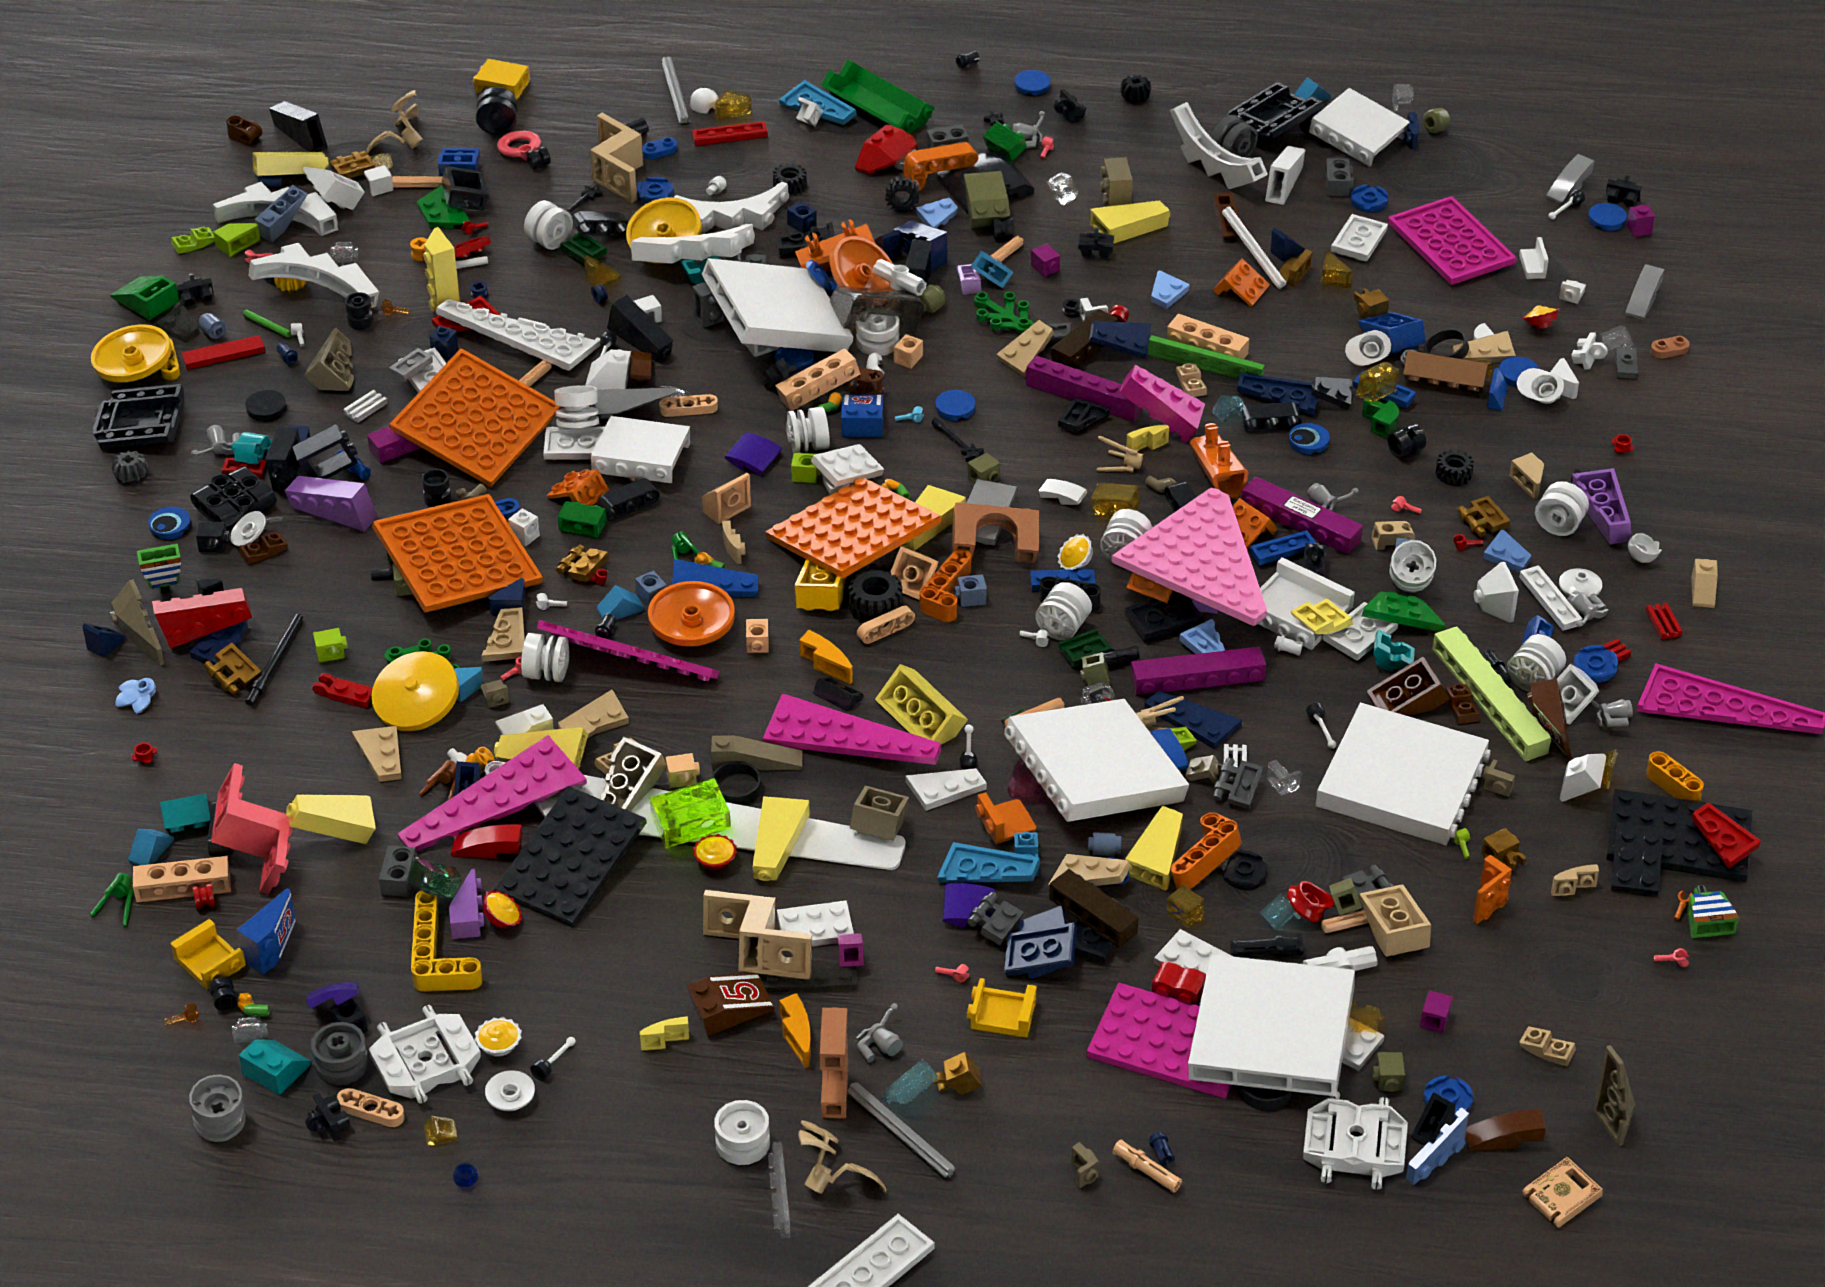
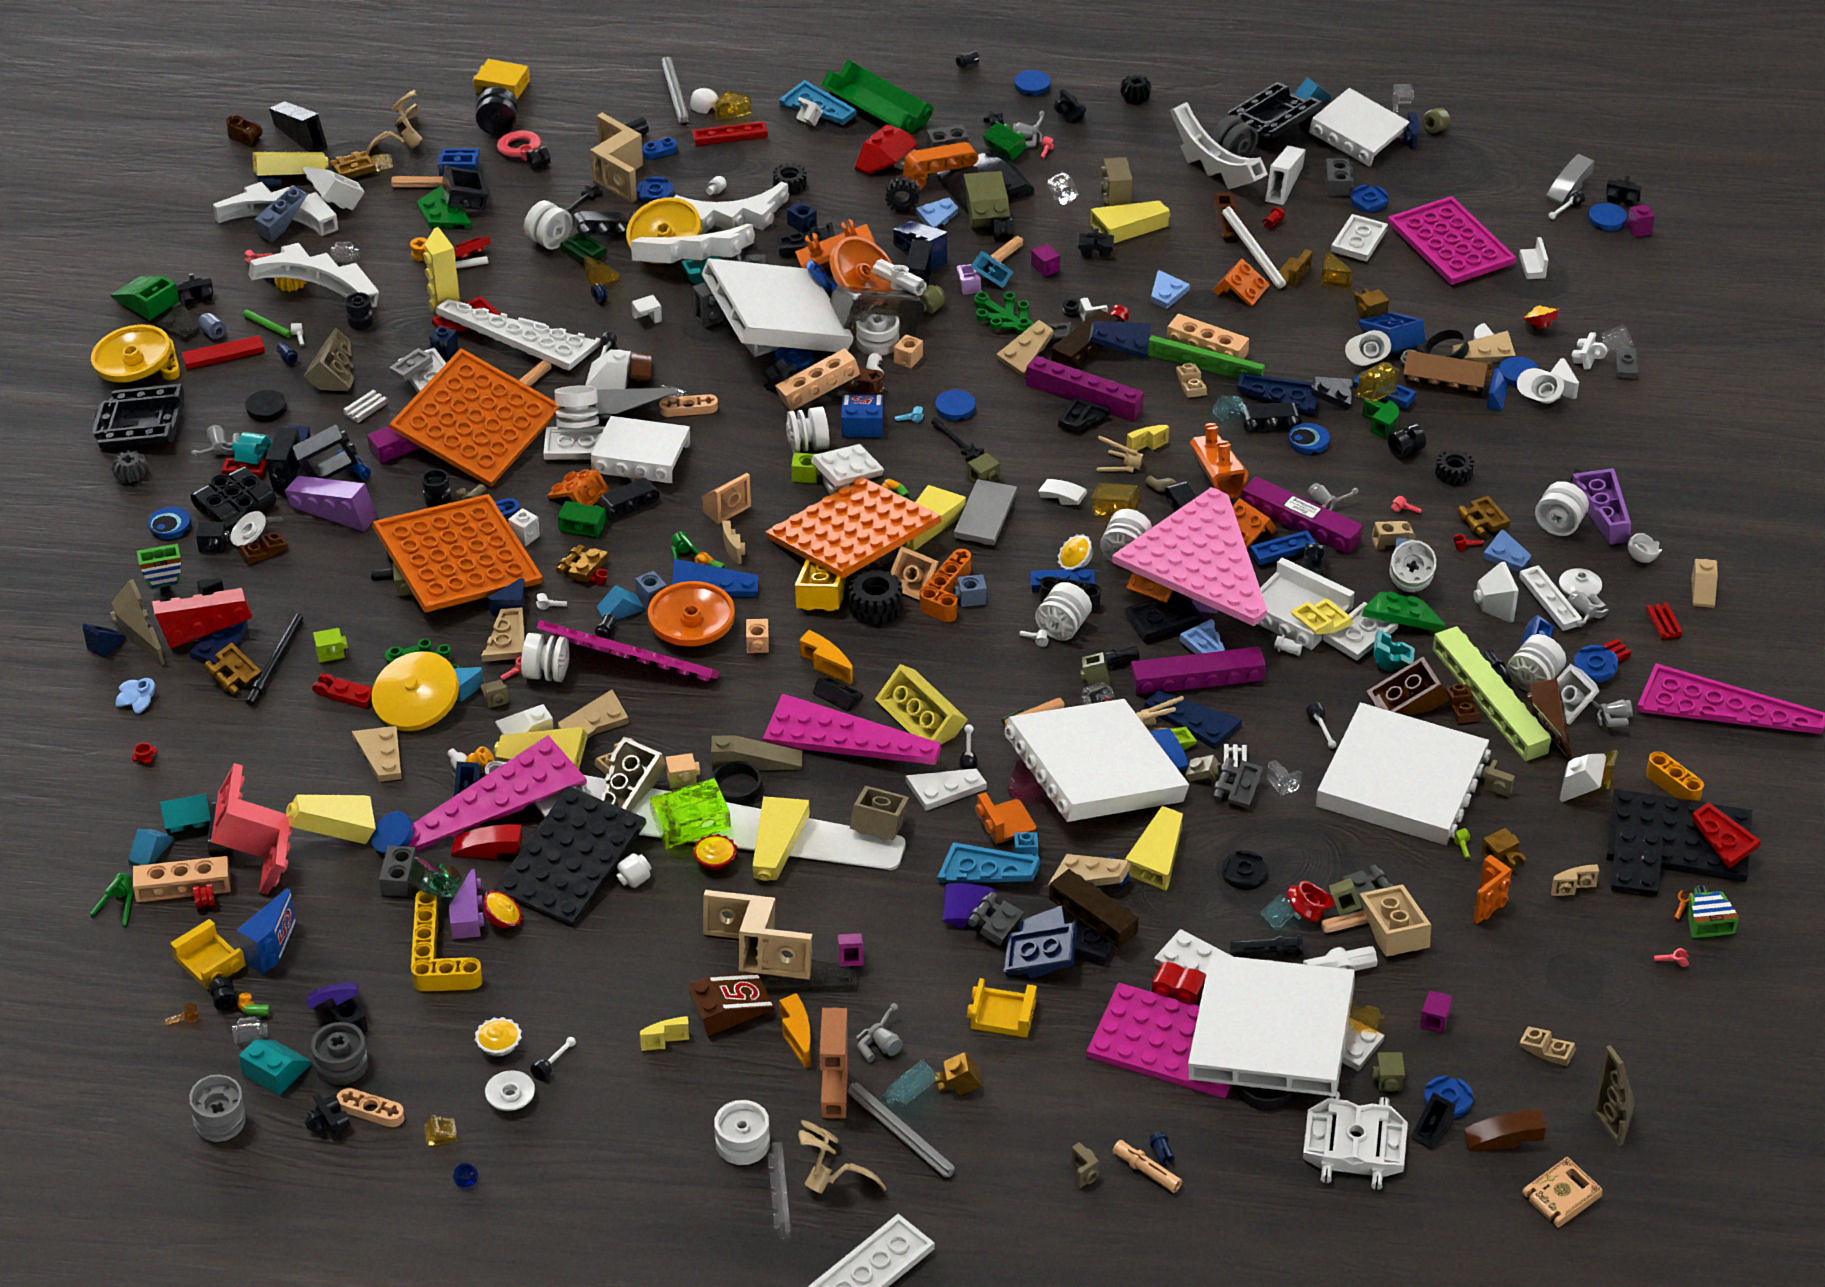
lime slope [171,227,215,254] -> none
lime slope [213,223,260,257] -> none
white panel [364,165,393,196] -> none
white piece [369,1005,481,1104] -> none
clear orange hand [381,299,409,315] -> none
dark orange plant [419,760,456,800] -> none
red hand [461,221,488,235] -> none
dark blue bush [470,281,488,299] -> none
black slope [607,295,674,361] -> none
dark purple slope [724,432,782,476] -> none
white plate [777,900,854,947] -> none
arm [818,392,842,413] -> none
light nougat beam [857,606,915,644] -> none
dark blue slope [874,230,900,258] -> none
coral hand [935,964,970,983] -> none
nougat arch [952,502,1039,563] -> none
dark green plate [1058,629,1112,668] -> none
sand blue brick [1088,833,1121,856] -> none
dark pink wedge [1120,365,1205,444] -> none
clear yellow brick [1167,885,1205,928] -> none
orange beam [1171,813,1242,891] -> none
dark blue slope [1270,227,1305,261] -> none
medium blue wing [1406,1108,1469,1185] -> none
tan slope [1510,453,1544,500] -> none
white bracket [1559,280,1586,304] -> none
red plate [1611,434,1634,453] -> none
light grey slope [1625,264,1664,320] -> none
nougat plate [1650,336,1689,359] -> none
none -> blue tile [371,811,414,855]
none -> white head [616,853,652,888]
none -> red pin [1263,207,1285,229]

